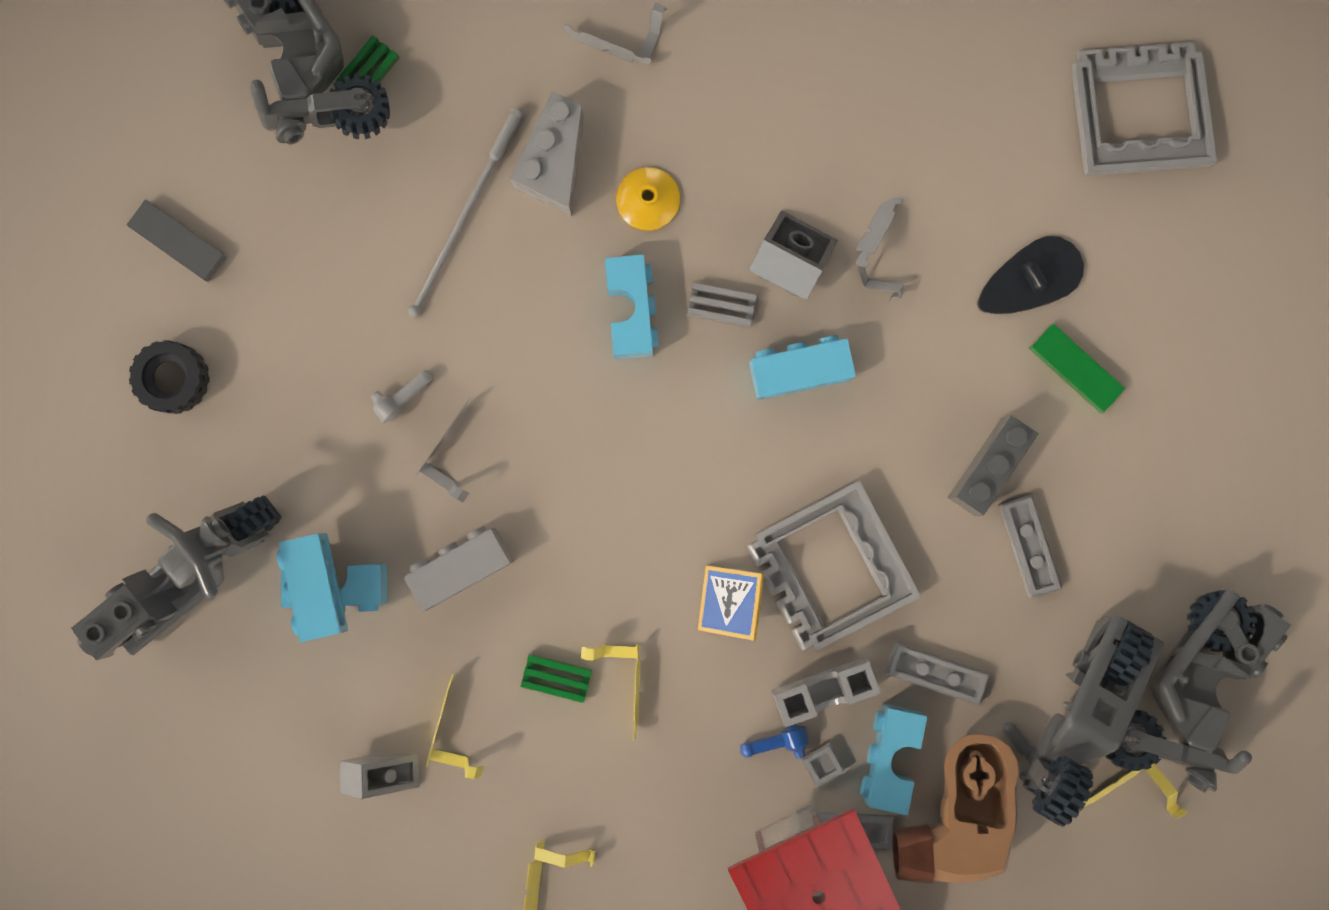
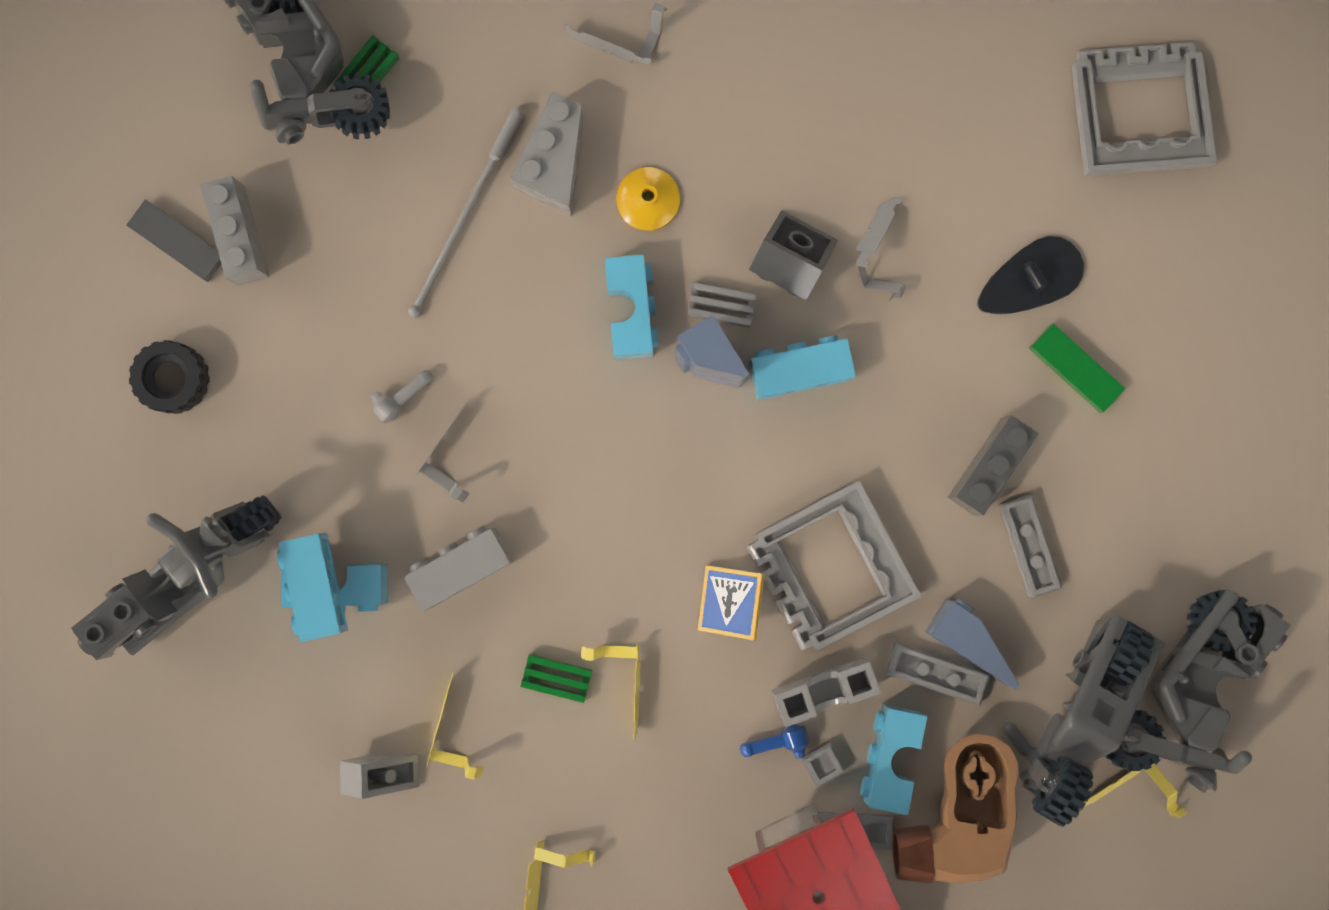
none -> light grey brick [200,176,269,286]
none -> sand blue slope [675,315,749,388]
none -> sand blue slope [925,598,1019,690]

